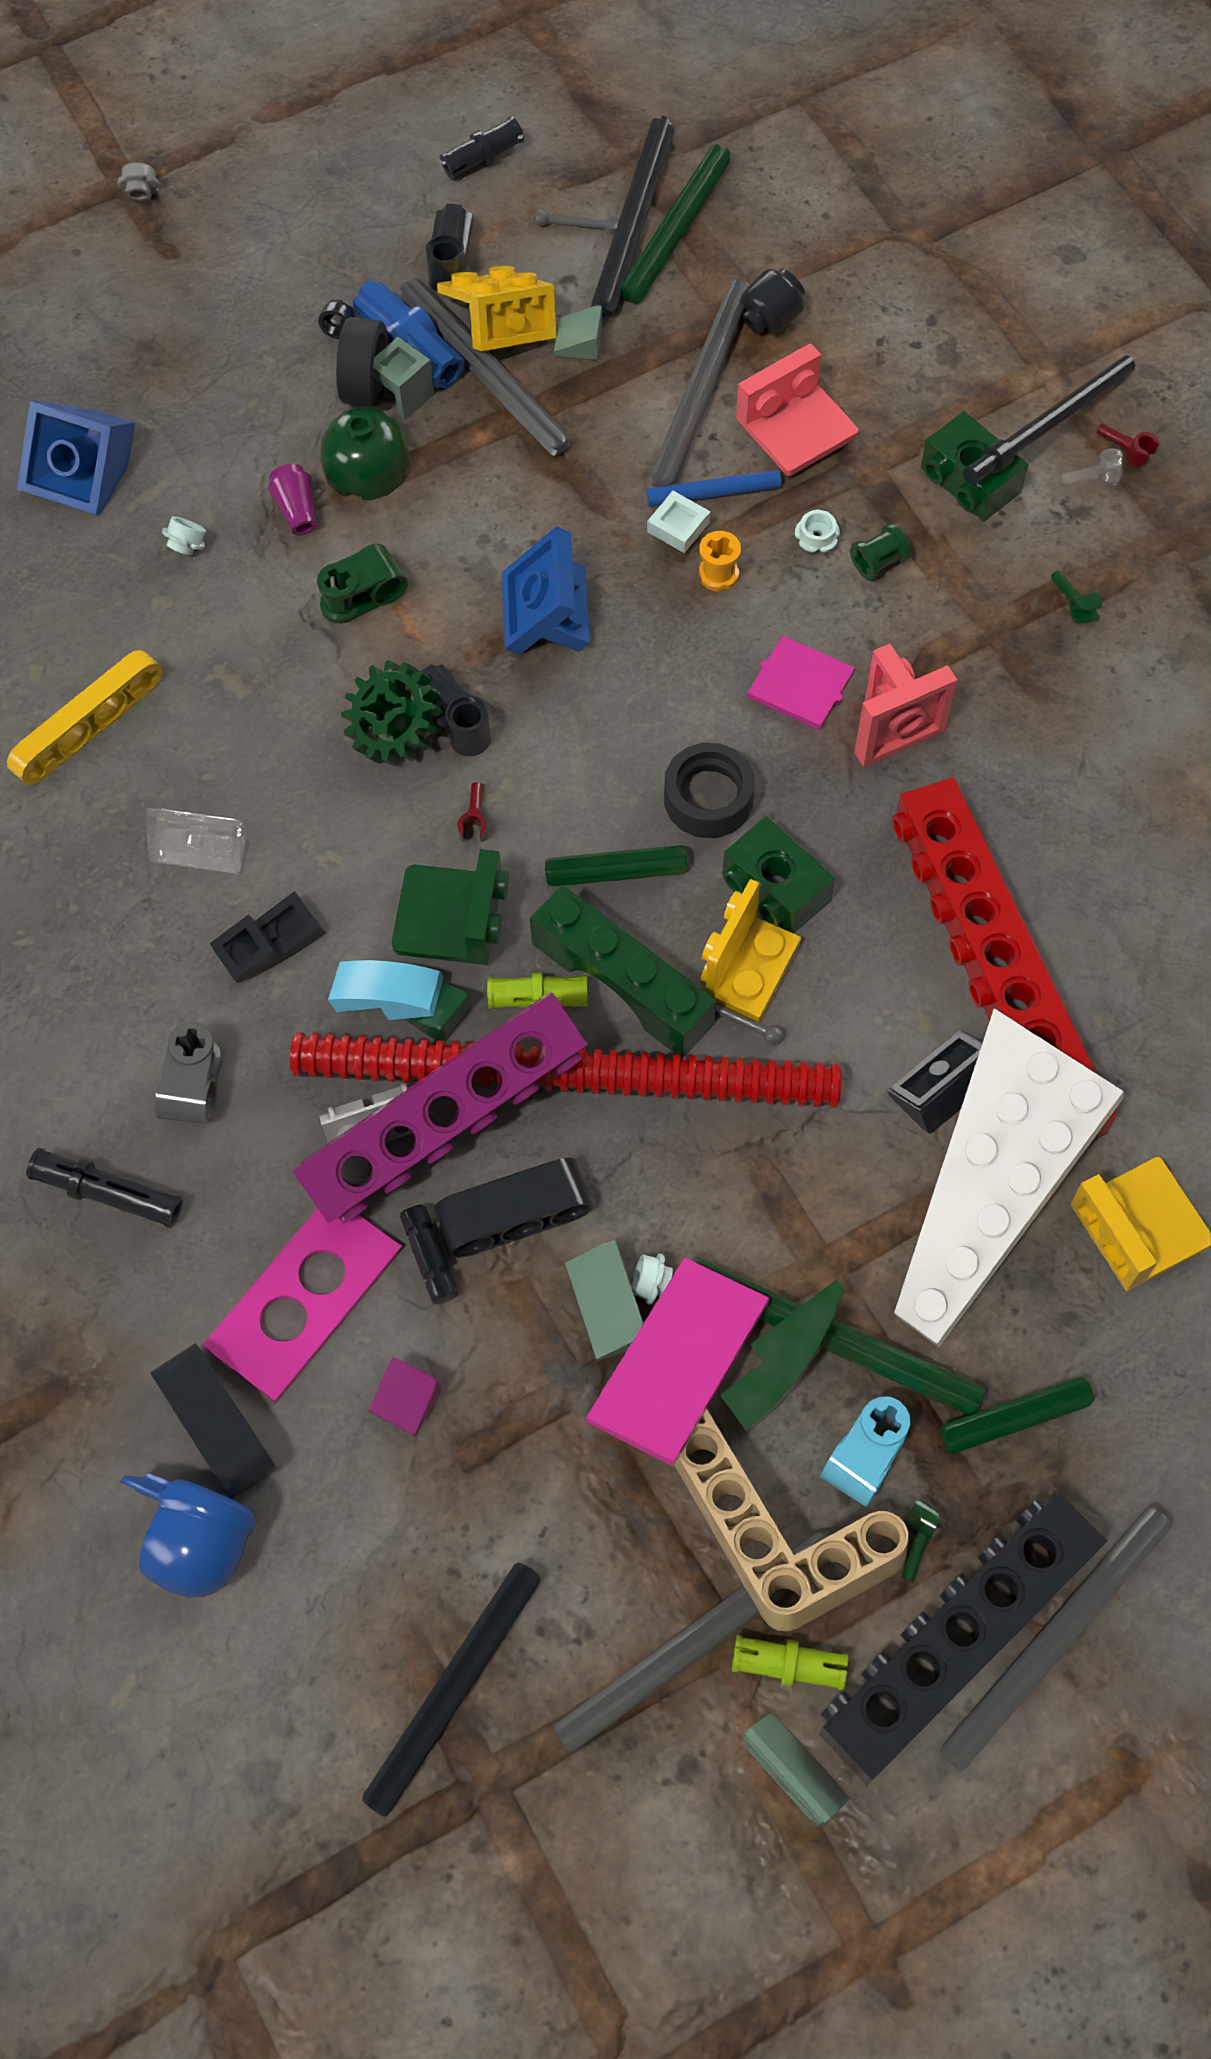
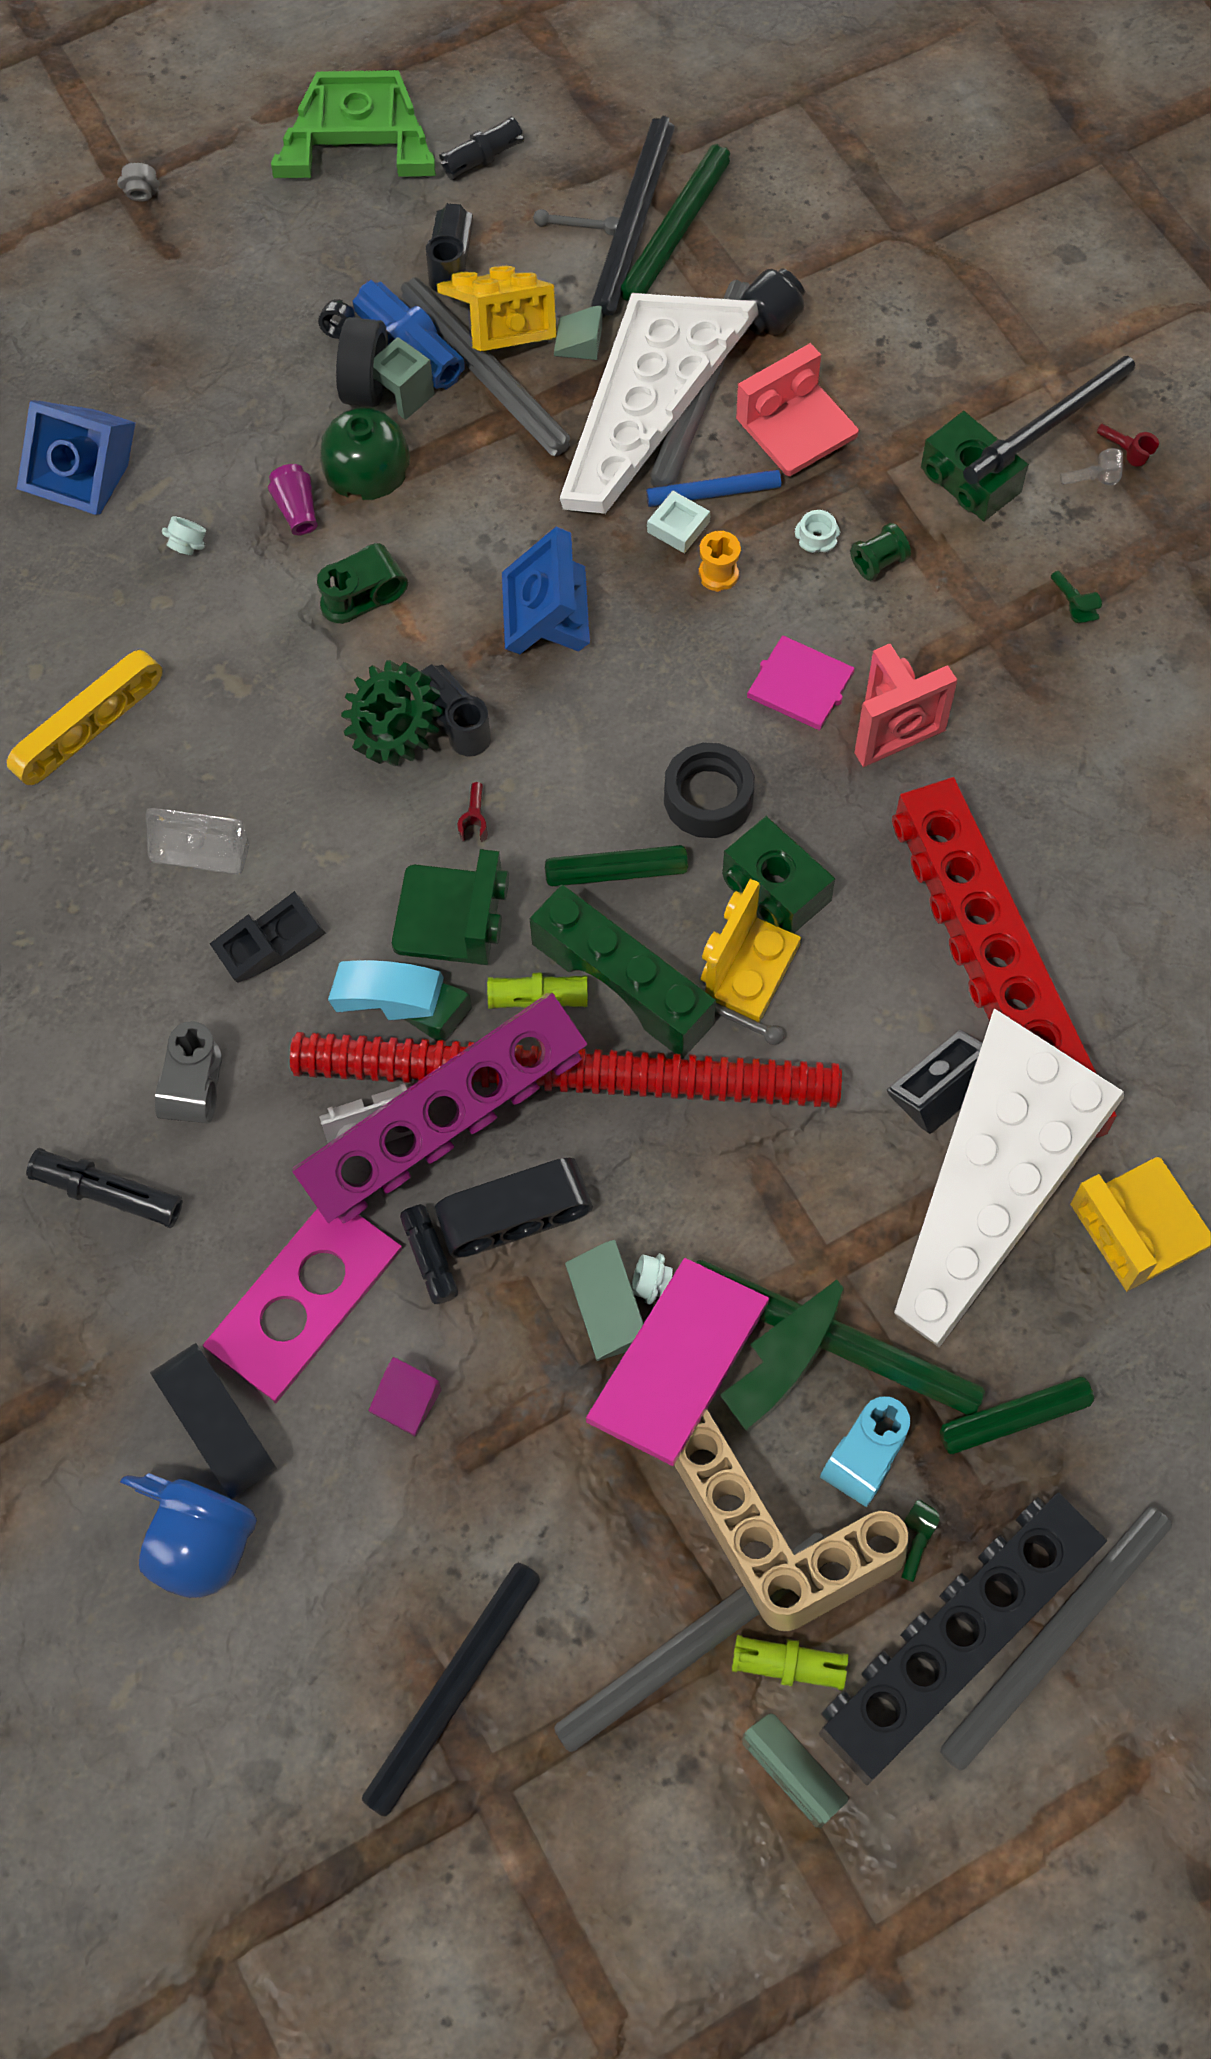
none -> bright green wing [271,70,436,178]
none -> white wing [560,293,759,514]

